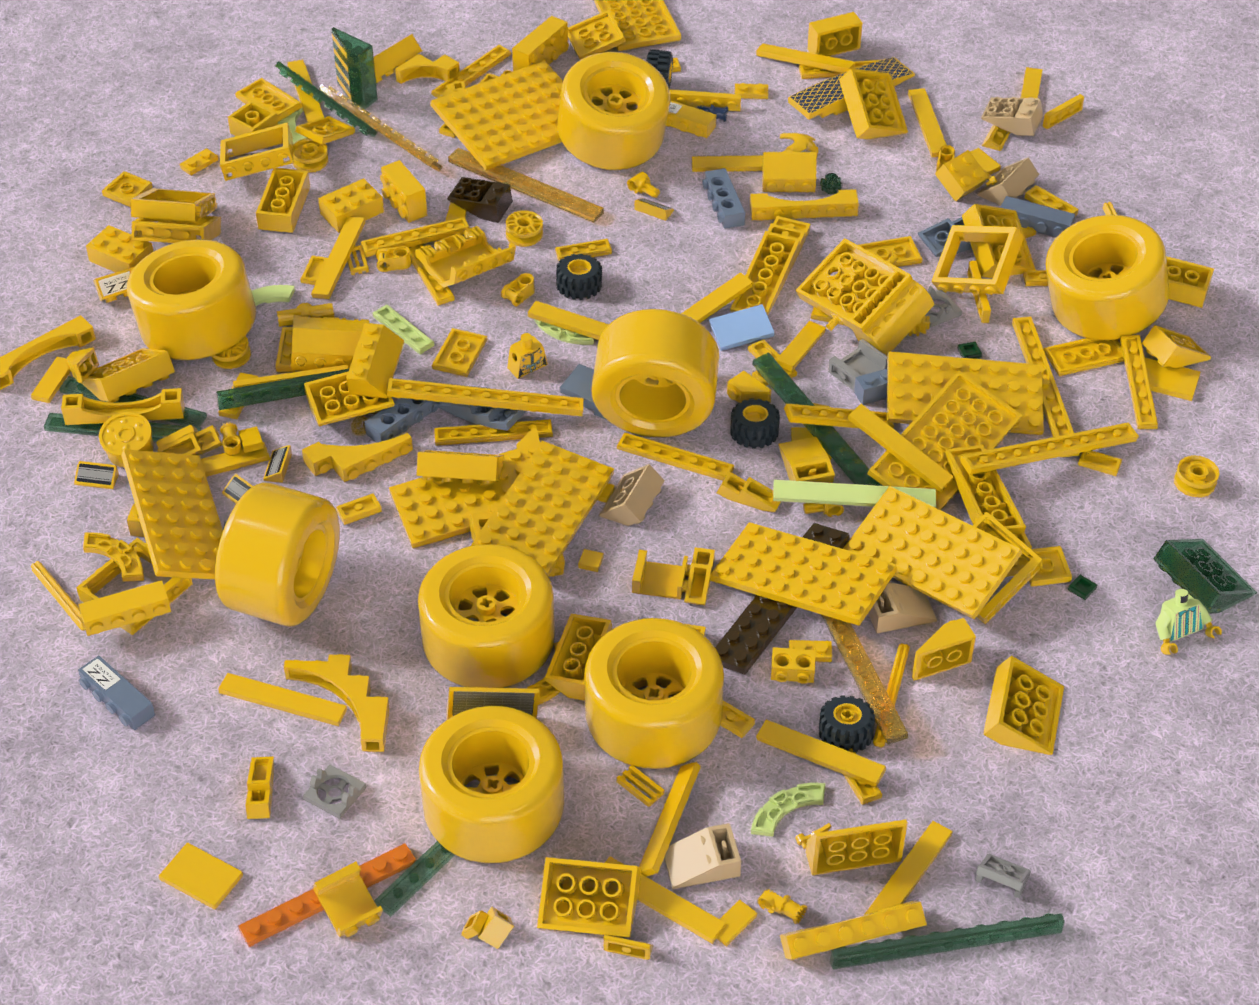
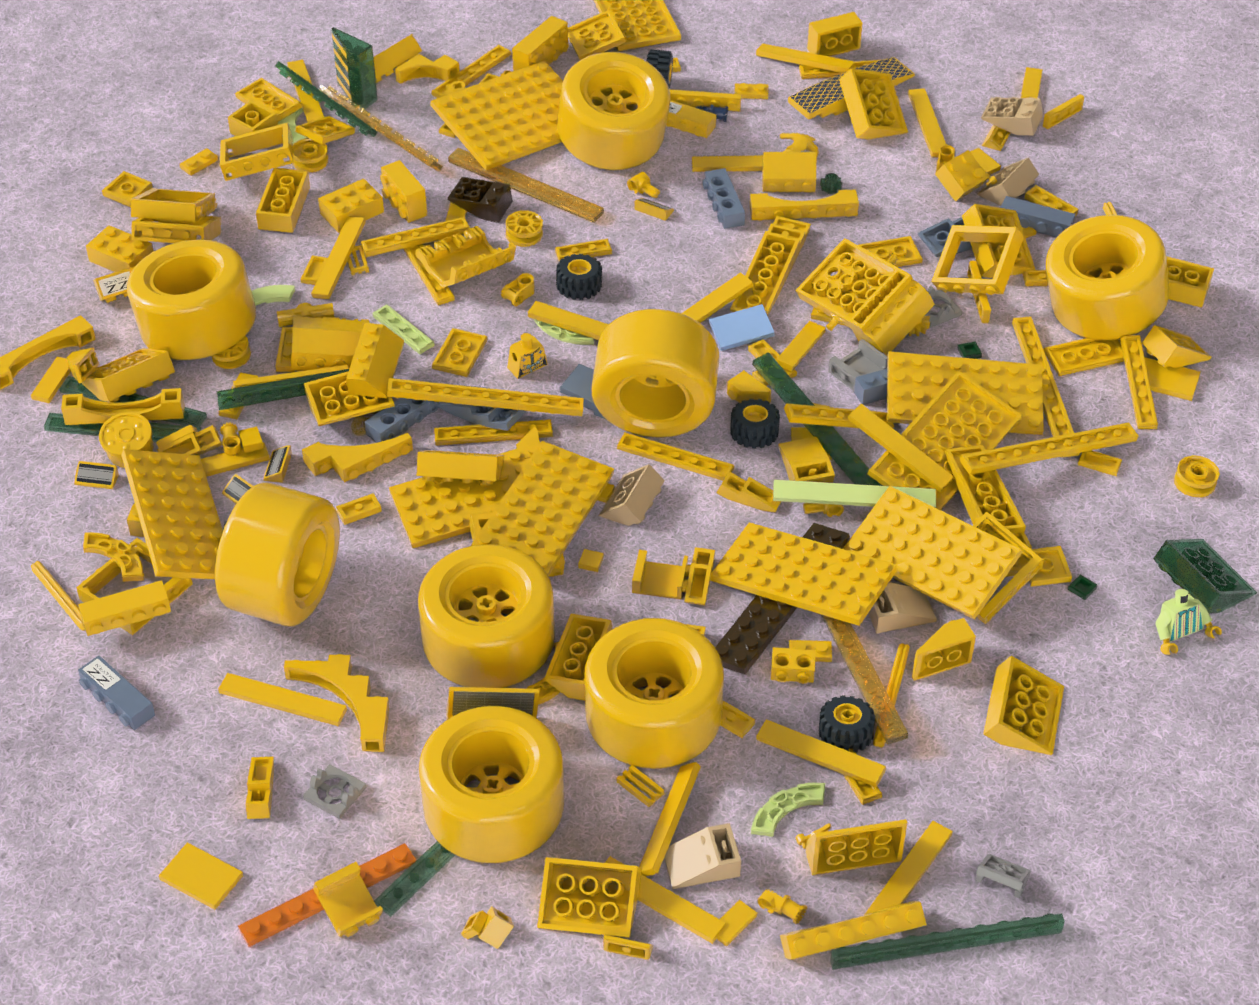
yellow piece [376,246,412,272] -> none

